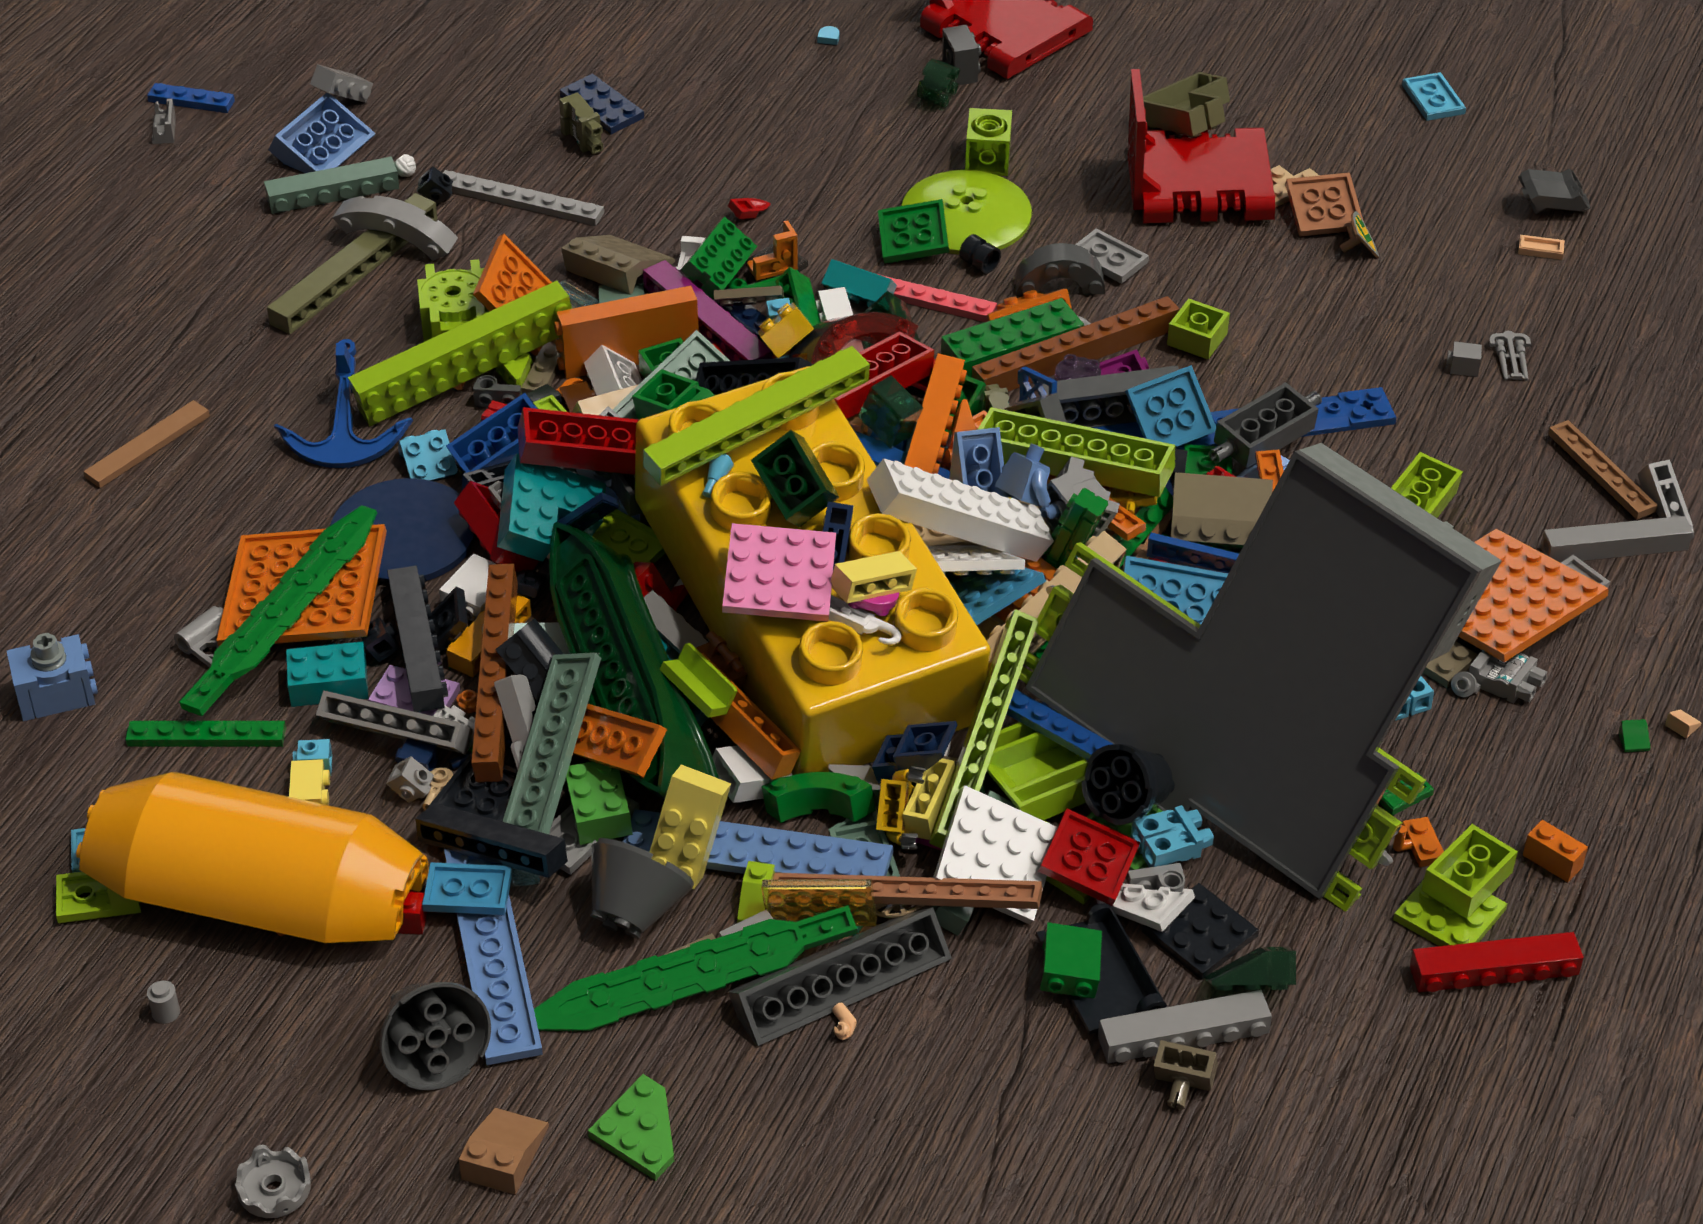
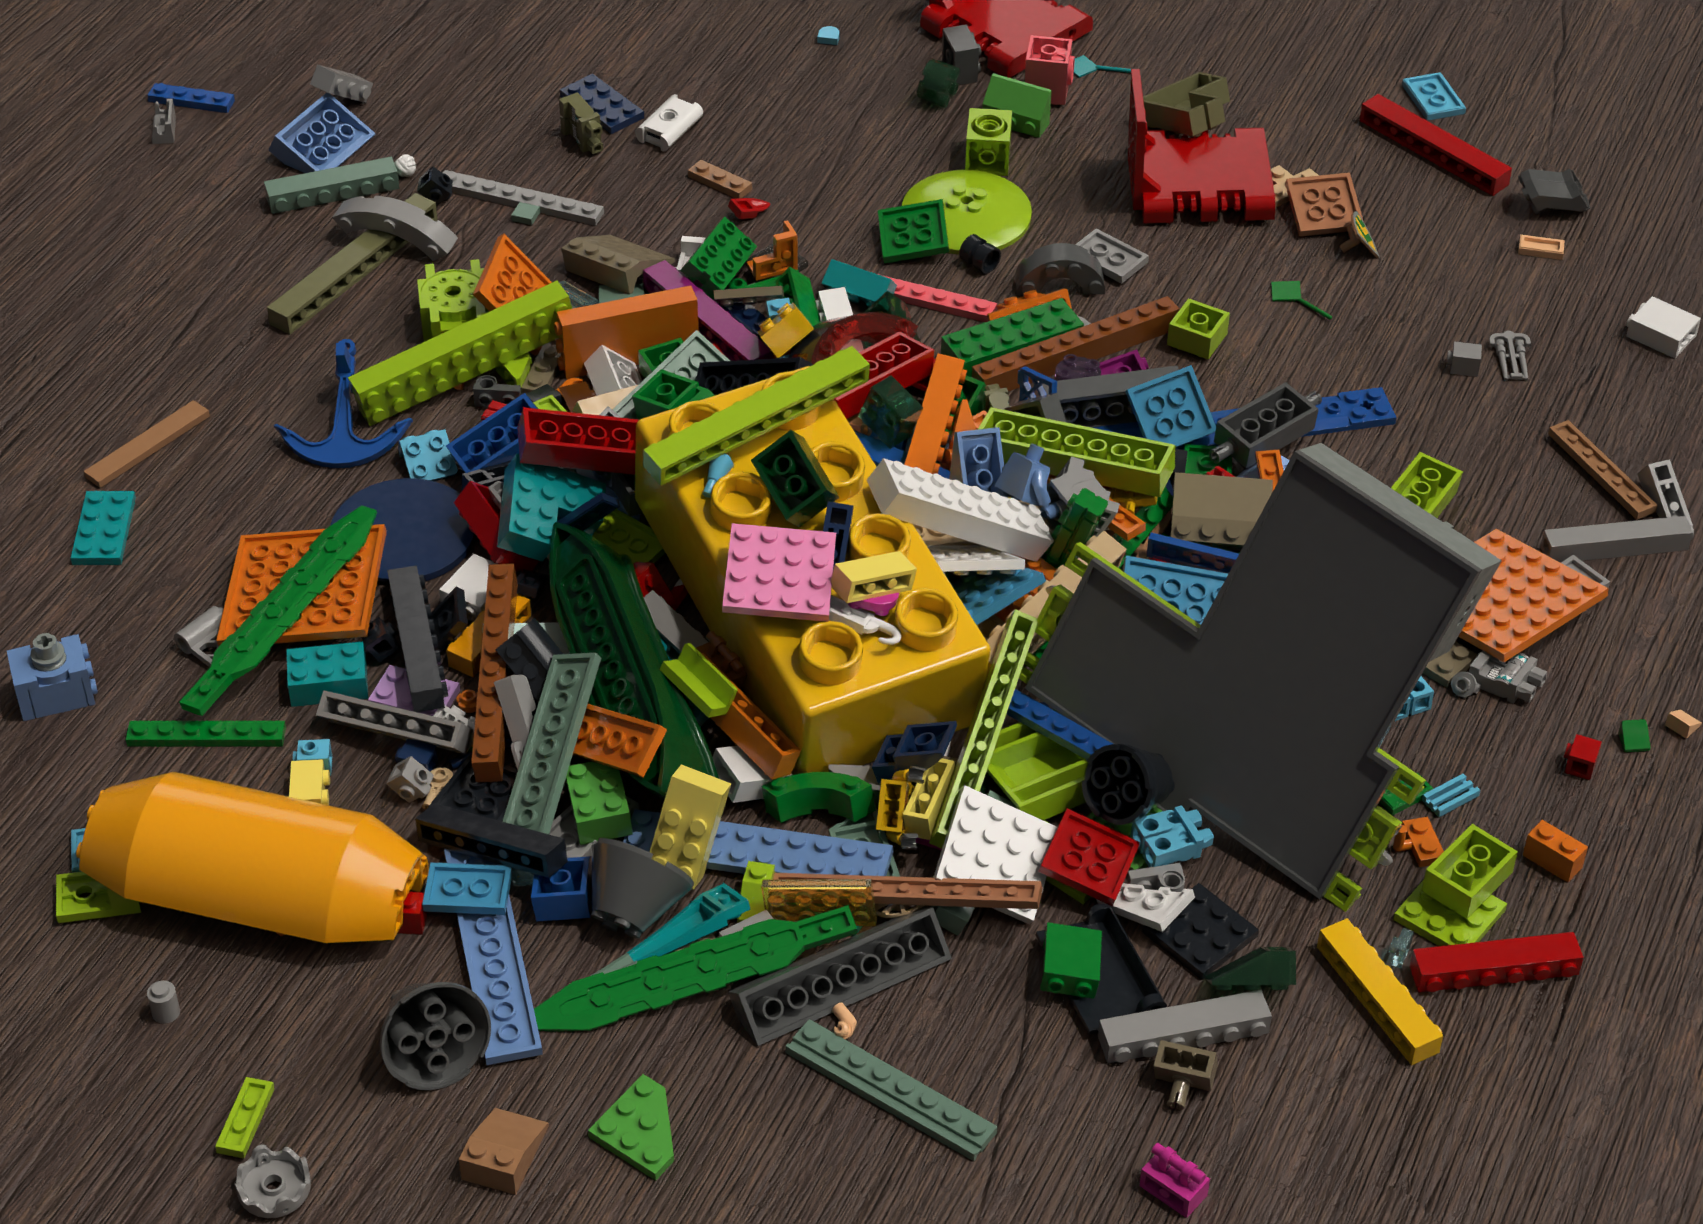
none -> teal plate [71,491,136,565]
none -> lime plate [215,1077,275,1158]
none -> sand green tile [511,202,540,225]
none -> blue brick [531,856,592,921]
none -> teal plate [591,883,750,976]
none -> white piece [635,94,703,151]
none -> medium nougat plate [688,160,752,199]
none -> sand green plate [785,1019,997,1161]
none -> bright green slope [982,73,1052,138]
none -> coral brick [1025,35,1075,105]
none -> teal piece [1074,55,1131,78]
none -> dark pink brick [1139,1142,1210,1218]
none -> green piece [1271,281,1332,320]
none -> yellow brick [1317,918,1443,1066]
none -> red brick [1359,94,1512,196]
none -> clear light blue plate [1389,928,1413,968]
none -> medium azure tile [1422,774,1480,817]
none -> red brick [1564,734,1602,780]
none -> white brick [1626,296,1701,358]

